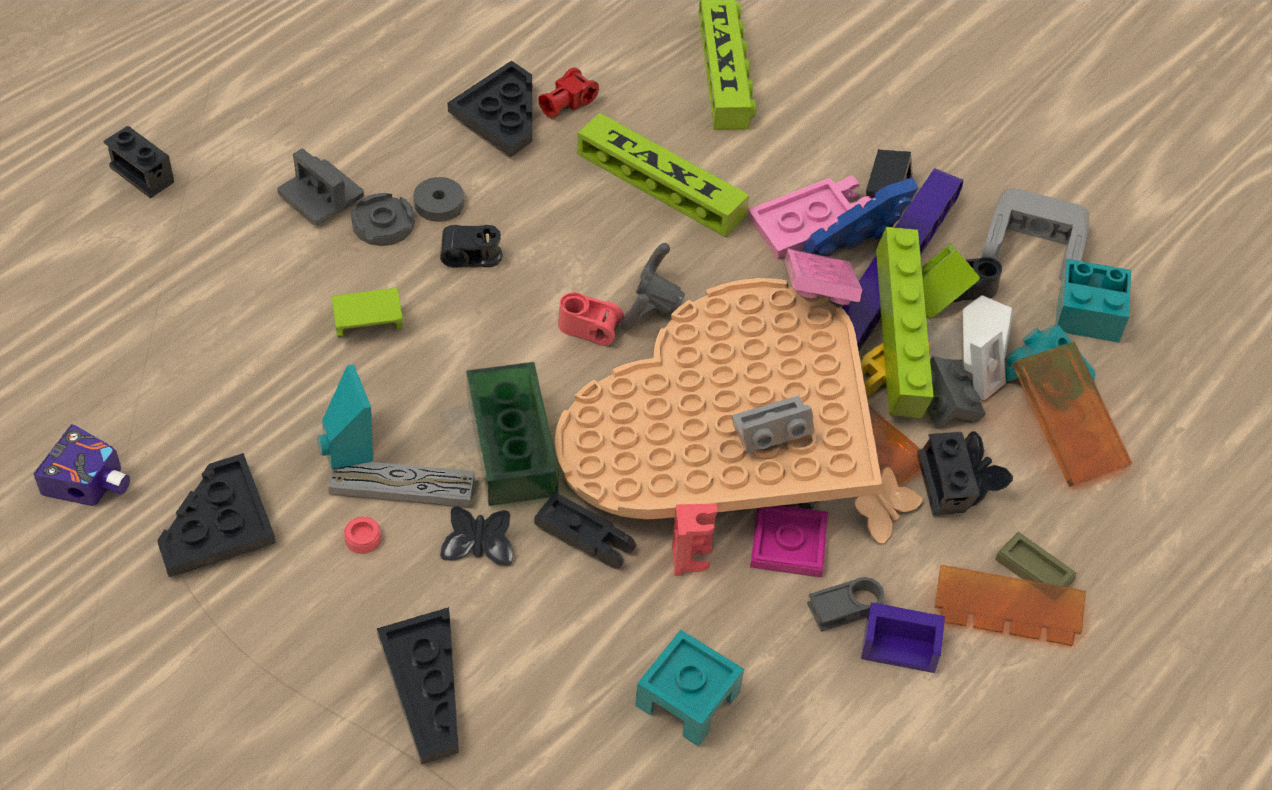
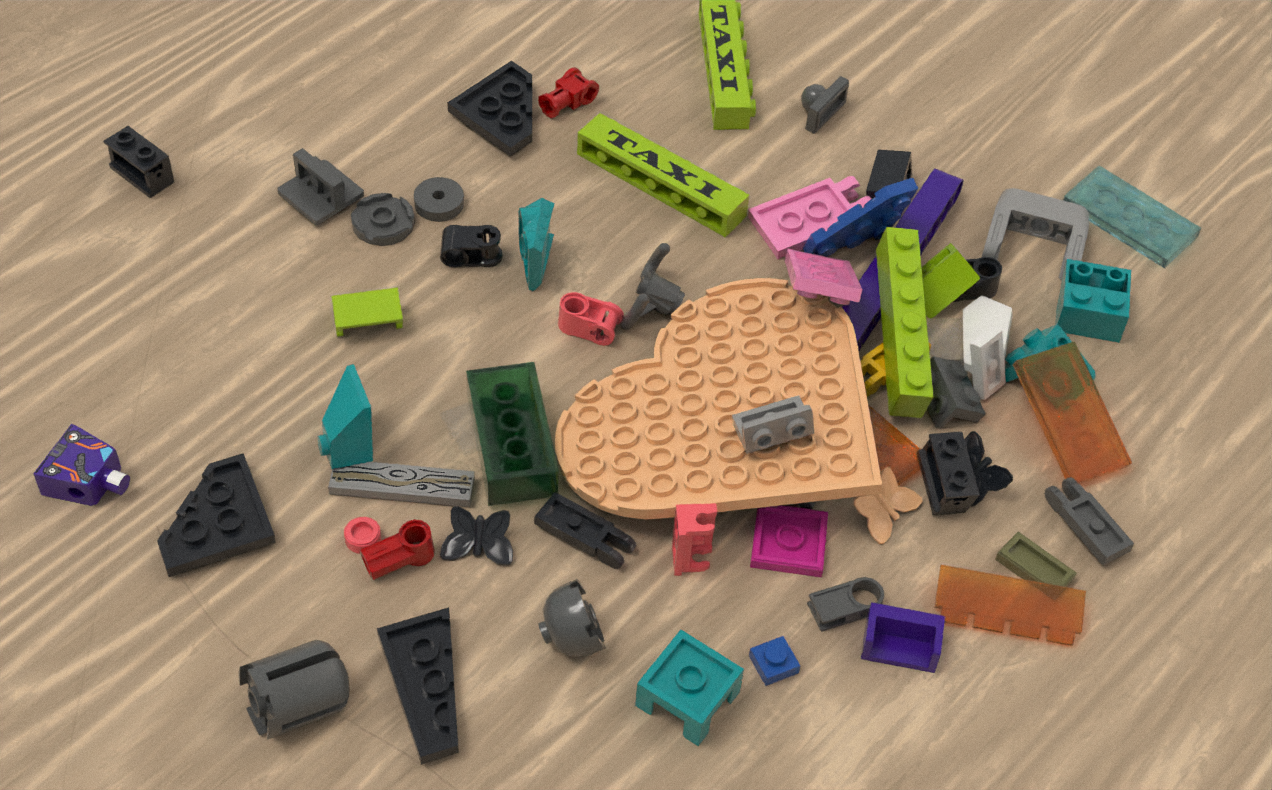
none -> dark grey cylinder [238,640,350,740]
none -> red piece [360,519,435,580]
none -> teal slope [518,198,555,291]
none -> dark grey cylinder [538,579,606,657]
none -> blue plate [749,636,800,686]
none -> dark grey tile [801,76,849,134]
none -> dark grey hinge [1044,477,1134,565]
none -> clear light blue plate [1063,165,1201,268]

